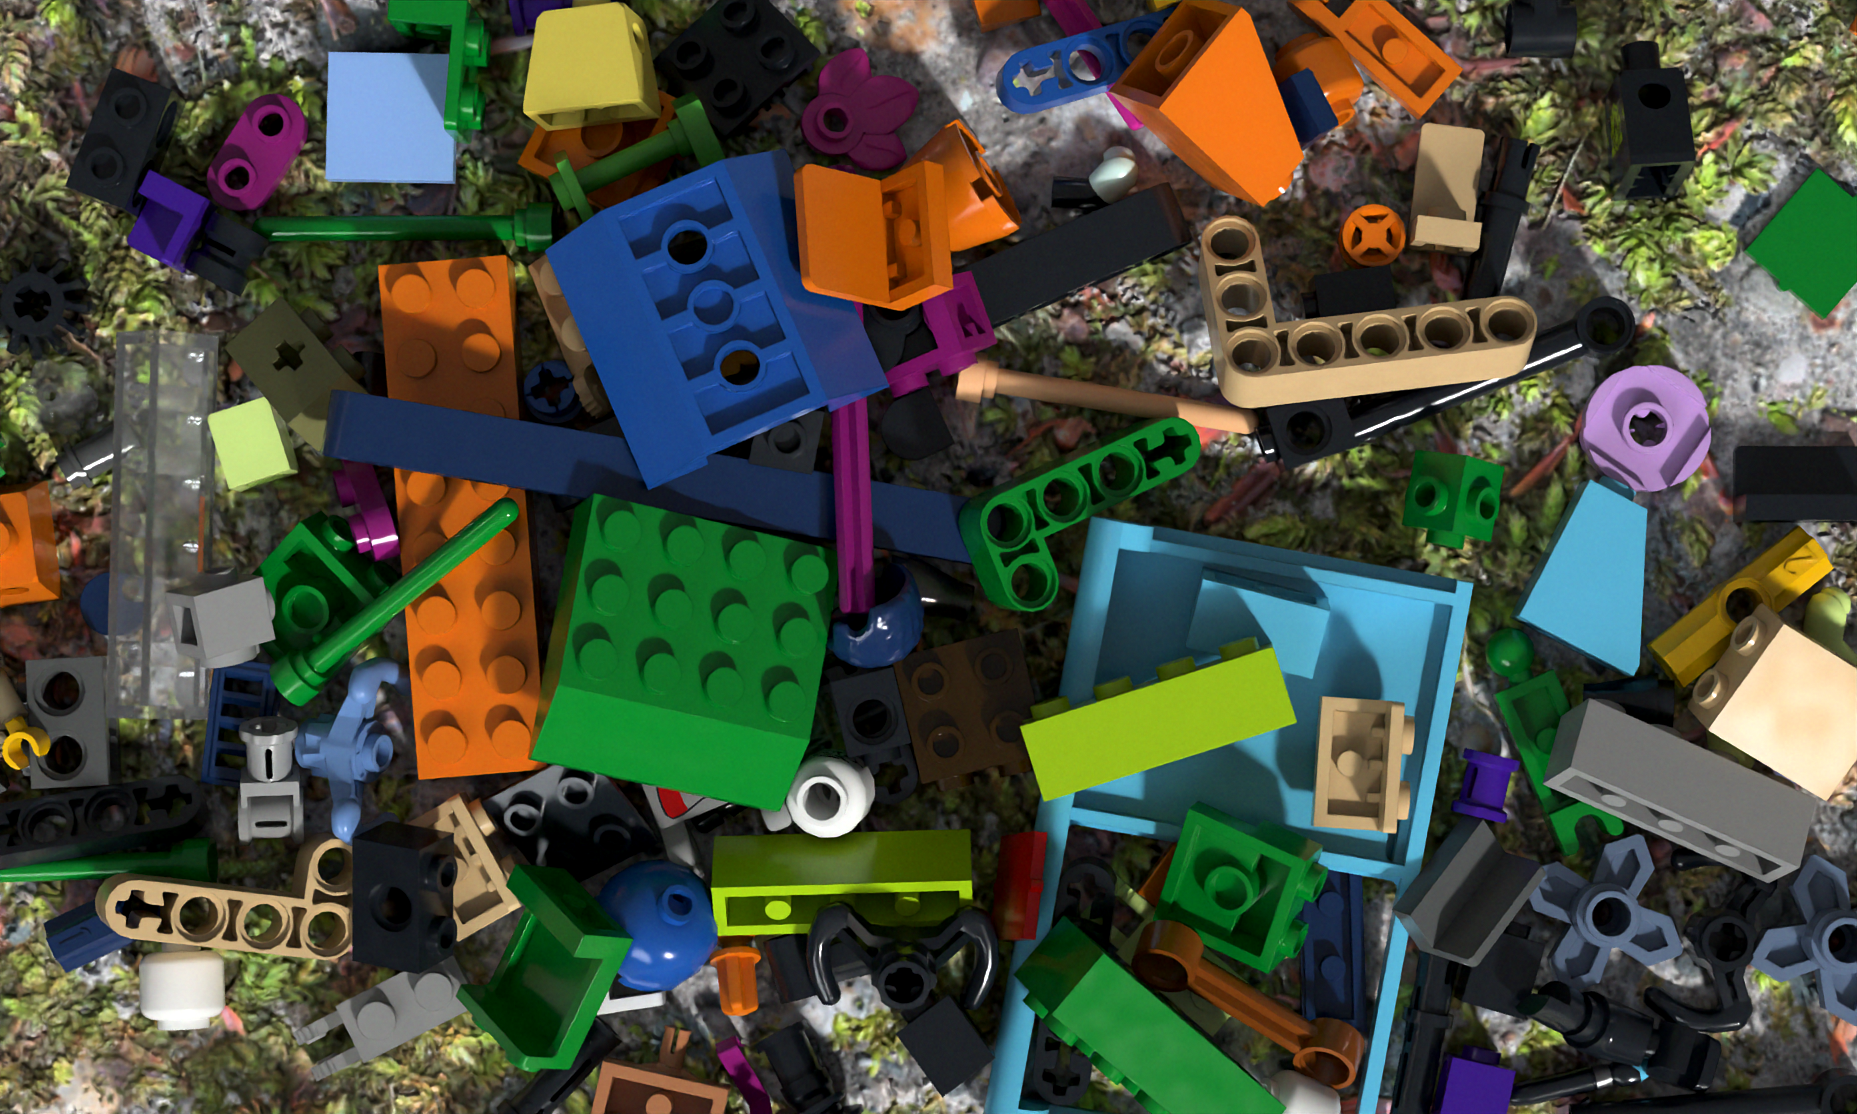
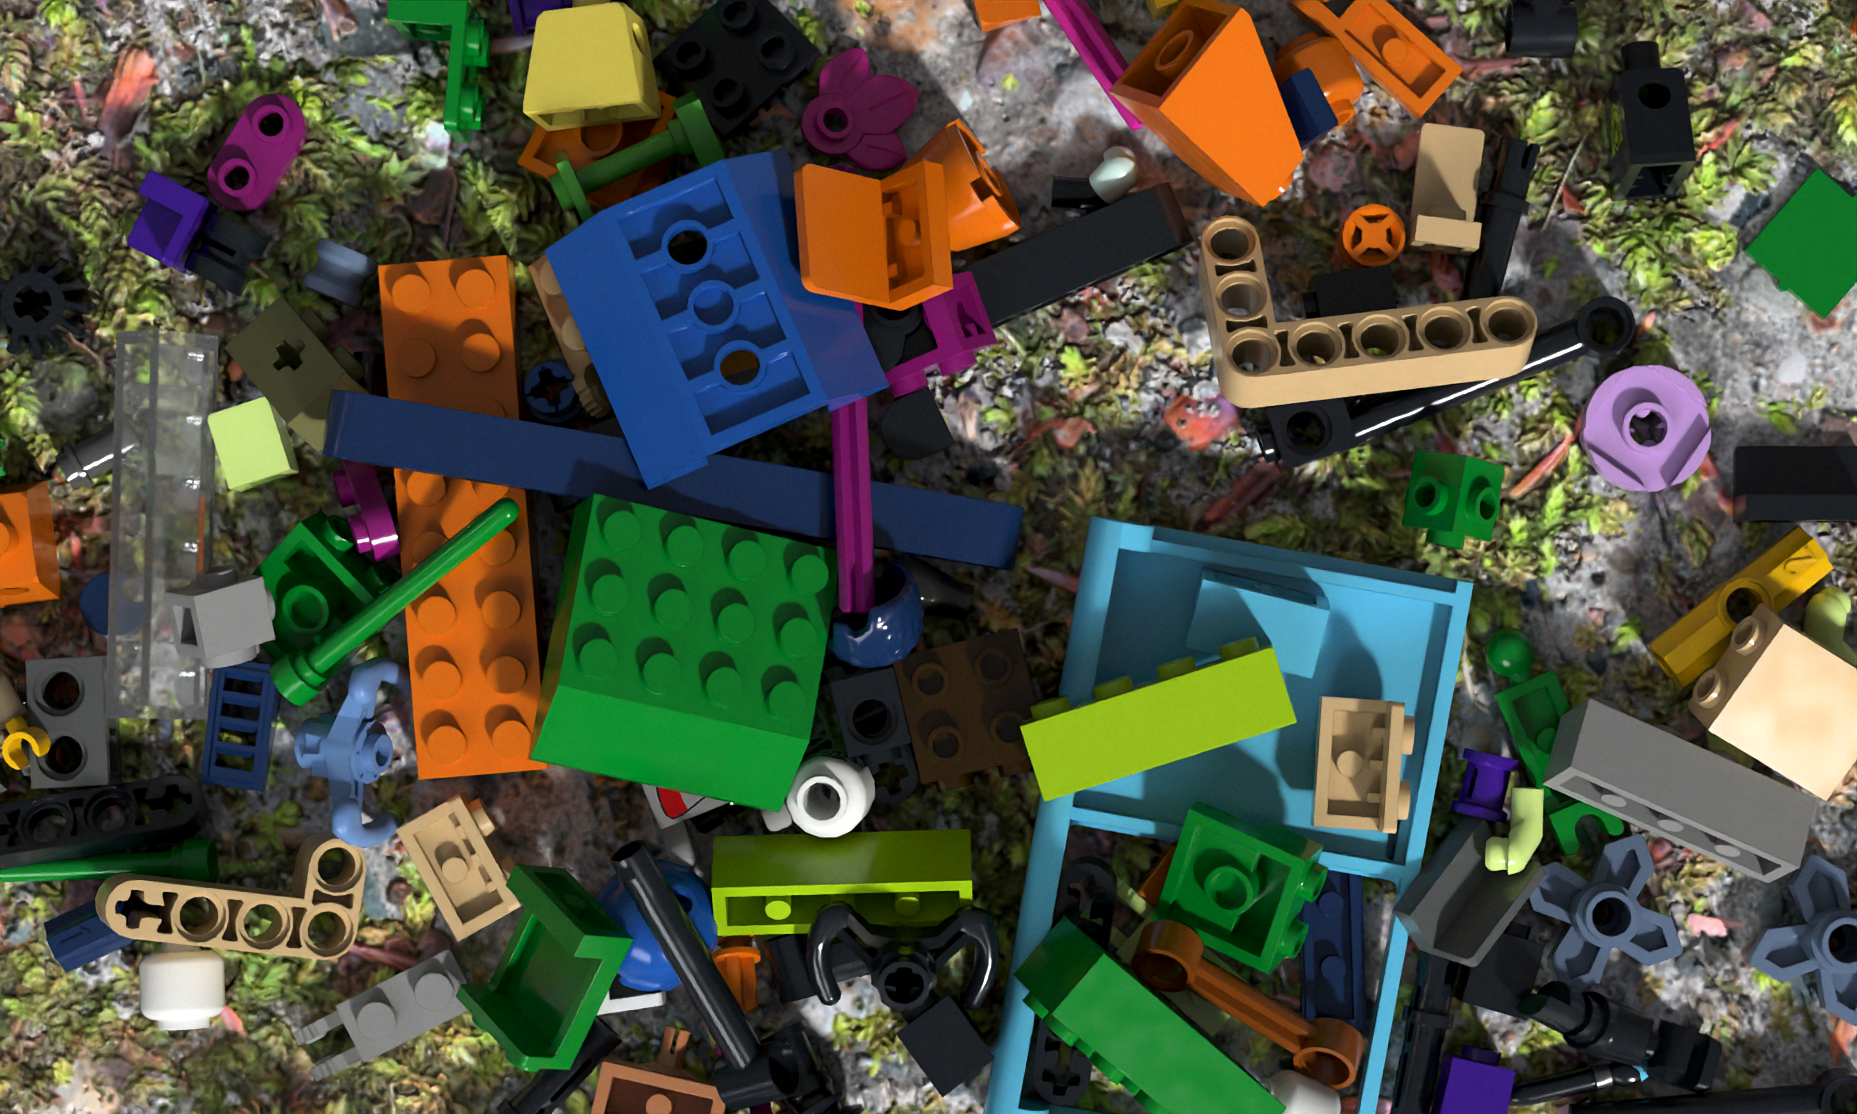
black brick [65,67,187,218] -> none
light grey connector [238,716,305,846] -> none
green piece [252,202,558,253] -> none
light blue tile [325,52,457,184] -> none
black brick [352,821,458,974] -> none
black hinge [481,764,660,883] -> none
black brick [742,407,825,475] -> none
light nougat piece [954,352,1259,434] -> none
green beam [958,417,1201,612] -> none
red piece [992,831,1047,942] -> none
blue beam [995,6,1178,114] -> none
medium azure slope [1510,476,1648,676] -> none
black cone [1583,673,1675,728] -> none
black piece [1643,847,1778,1034] -> none
none -> sand blue wheel [300,238,379,310]
none -> black piece [609,840,801,1111]
none -> yellowish green arm [1485,787,1544,875]

